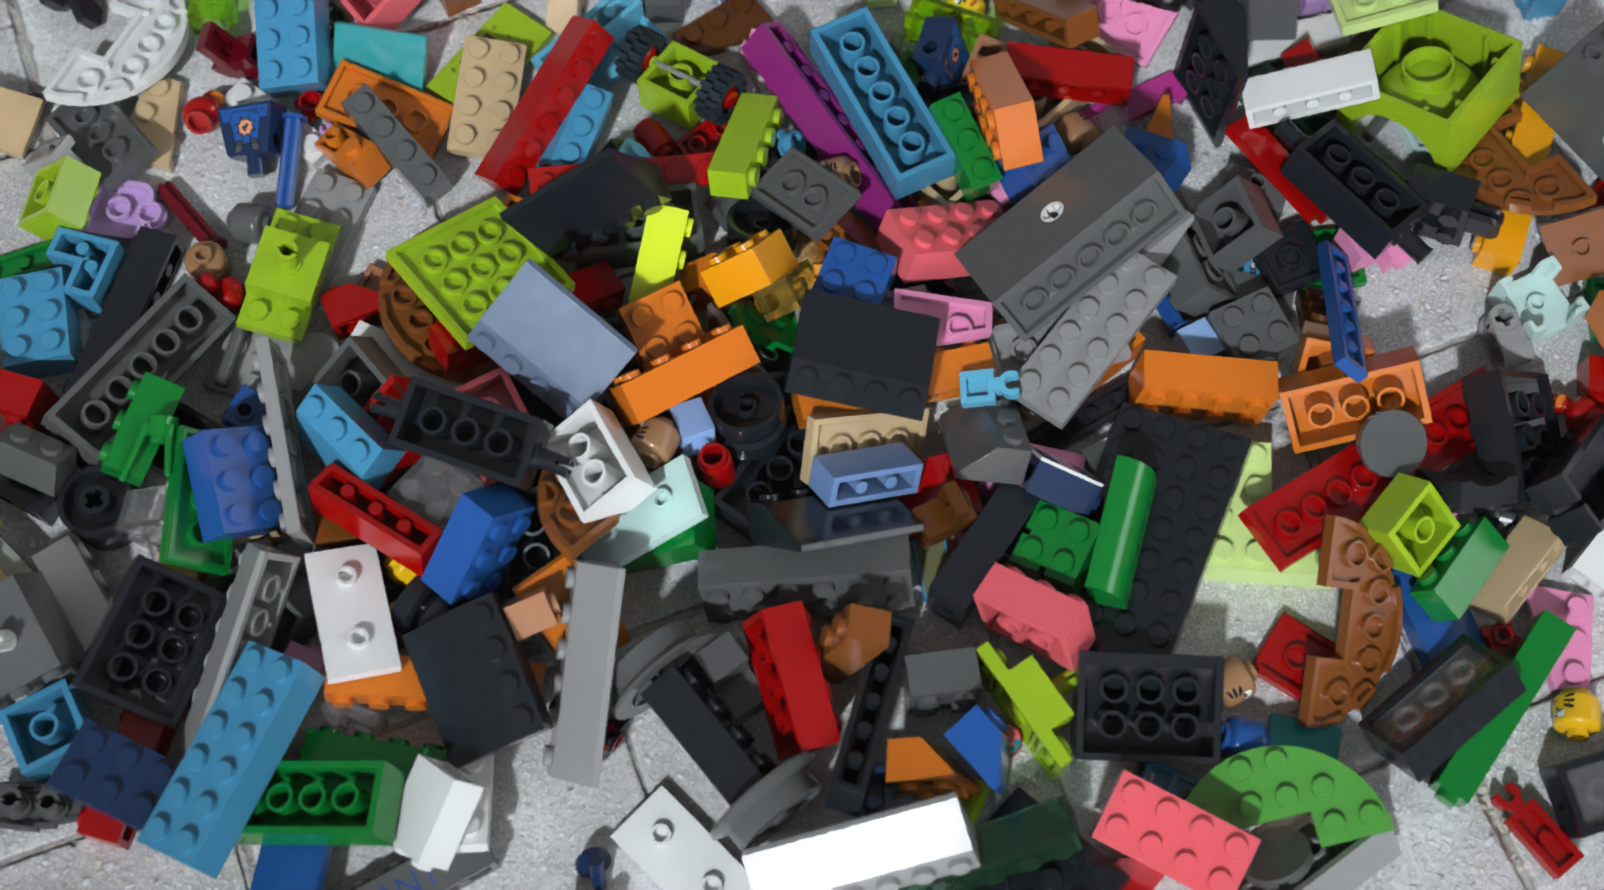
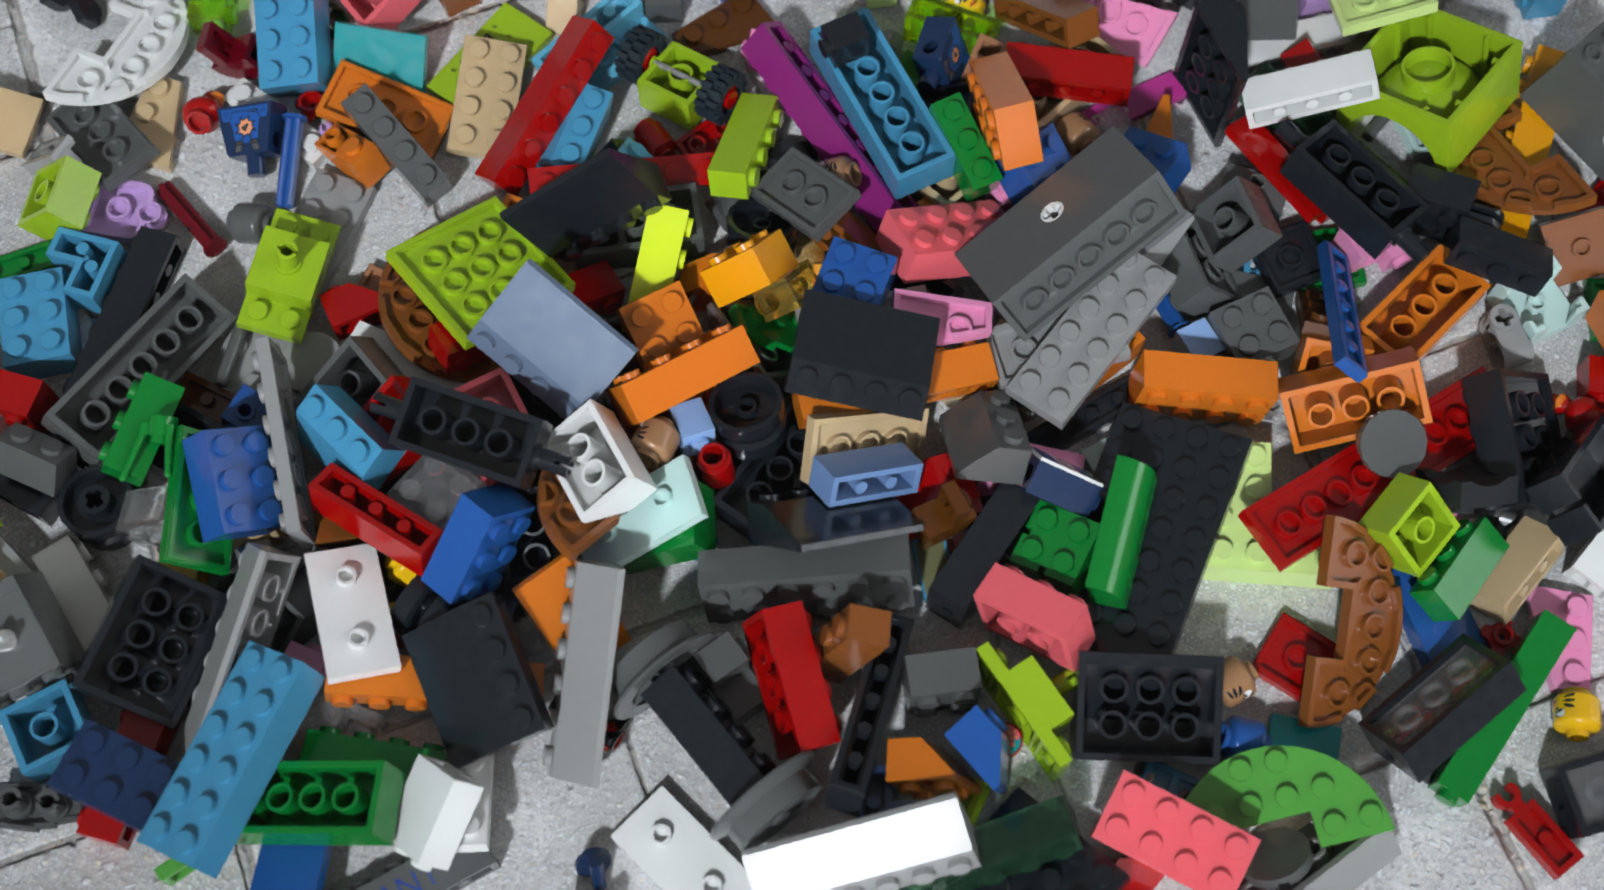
medium nougat head [184,241,233,281] -> none
red animal [195,272,246,313] -> none
nougat brick [503,584,562,641] -> none
dark azure plate [777,129,806,156] -> none
medium azure plate [959,368,1021,408] -> none
none -> bright green tile [153,858,196,886]
none -> reddish brown plate [179,371,235,427]
none -> black brick [818,11,870,68]
none -> orange brick [1359,244,1492,362]
none -> black brick [1443,215,1553,297]

